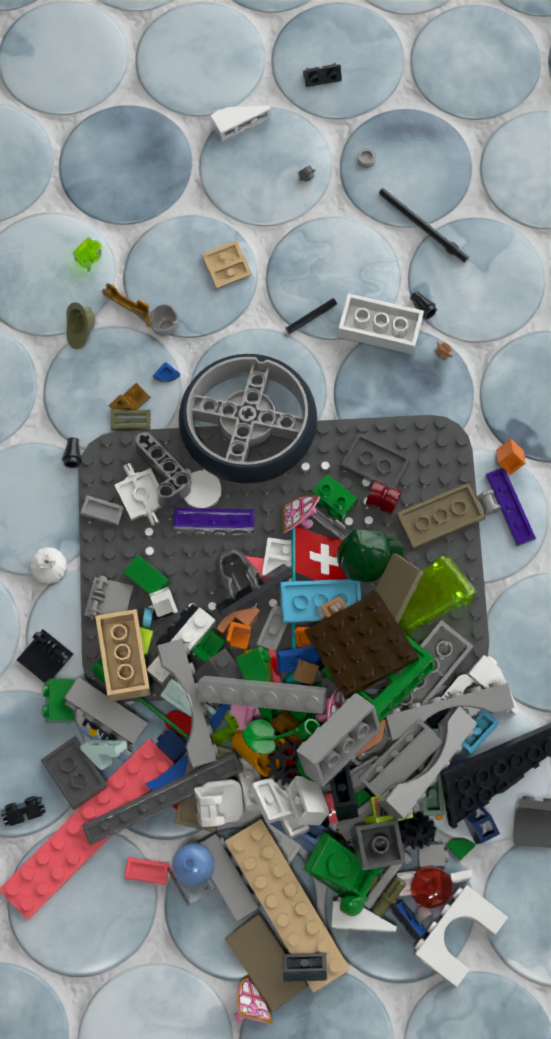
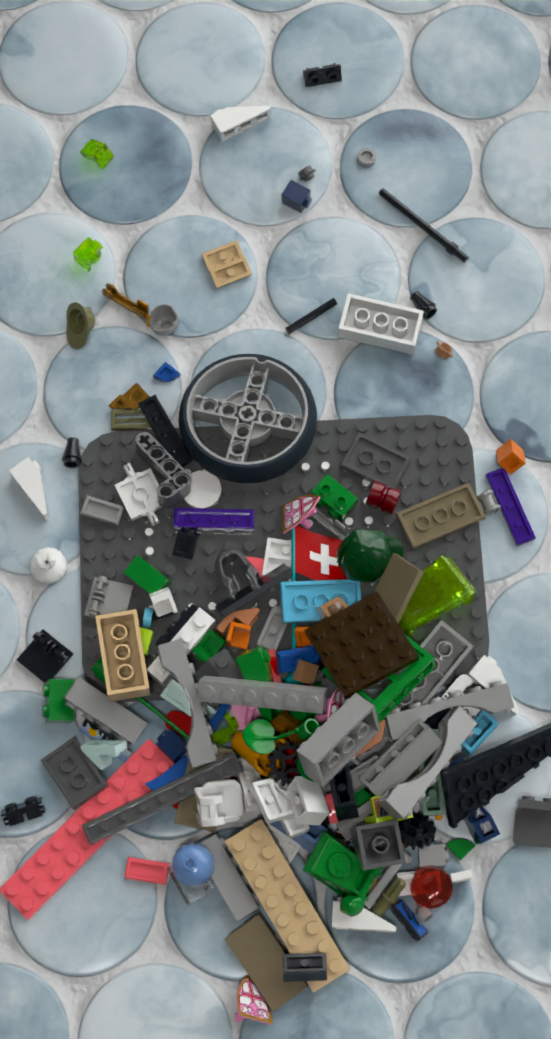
white arch [414,885,508,988] -> none
none -> white slope [9,457,49,521]
none -> clear neon green bracket [80,139,114,169]
none -> black tile [138,395,193,467]
none -> black bracket [172,527,200,560]
none -> dark blue brick [281,180,312,213]

